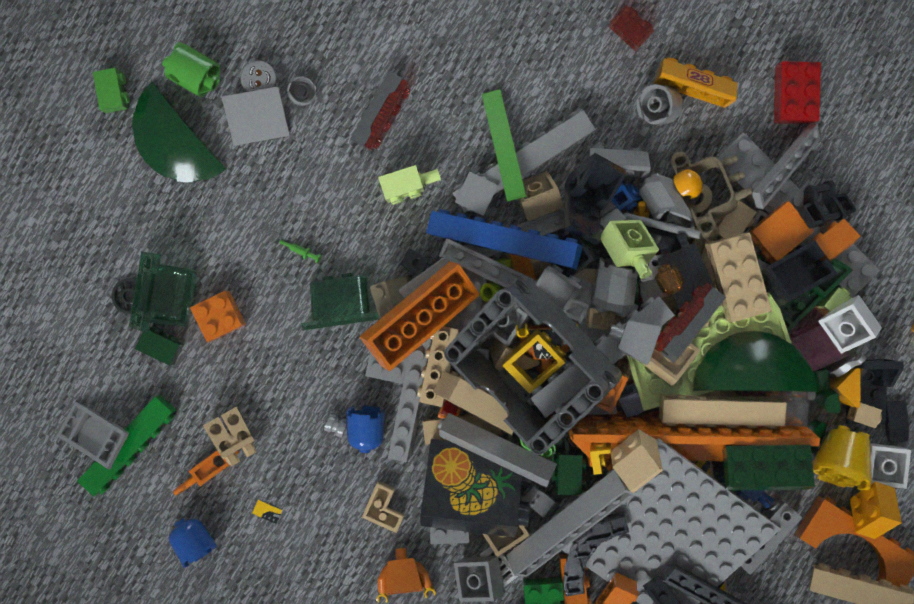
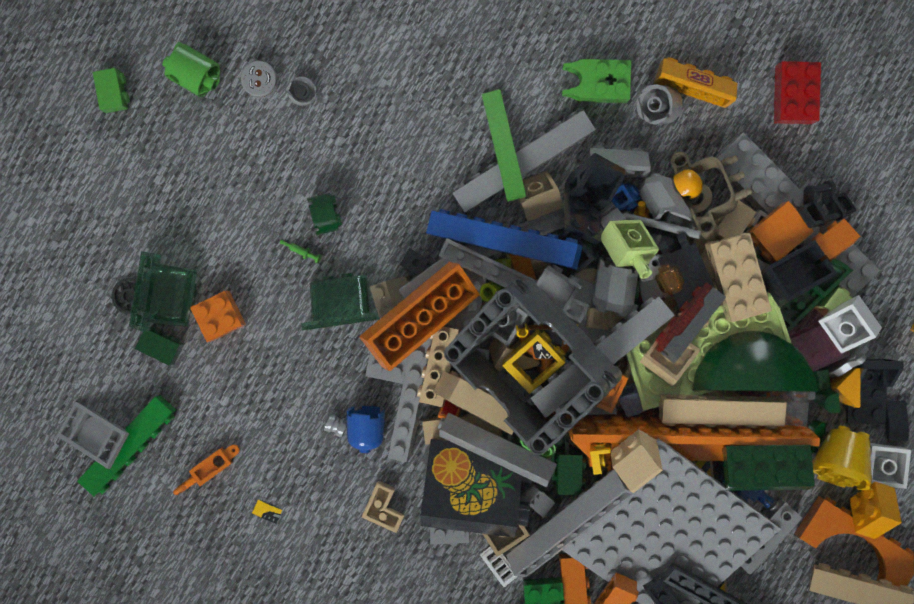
dark green brick [132,82,226,183] -> none
blue cylinder [169,518,218,568] -> none
tan hips [203,407,256,467] -> none
light grey piece [221,86,290,146] -> none
piece [351,71,411,152] -> none
orange torso [376,548,436,603] -> none
yellowish green brick [378,165,441,205] -> none
light grey brick [454,556,504,602] -> none
light grey piece [455,171,498,216] -> none
black tile [564,512,629,597] -> none
clear red brick [608,5,654,52] -> none
light grey torso [608,321,662,365] -> none
light grey plate [752,123,820,209] -> none
tan brick [846,403,882,428] -> none
none -> dark green brick [307,193,342,236]
none -> bright green brick [562,59,631,103]

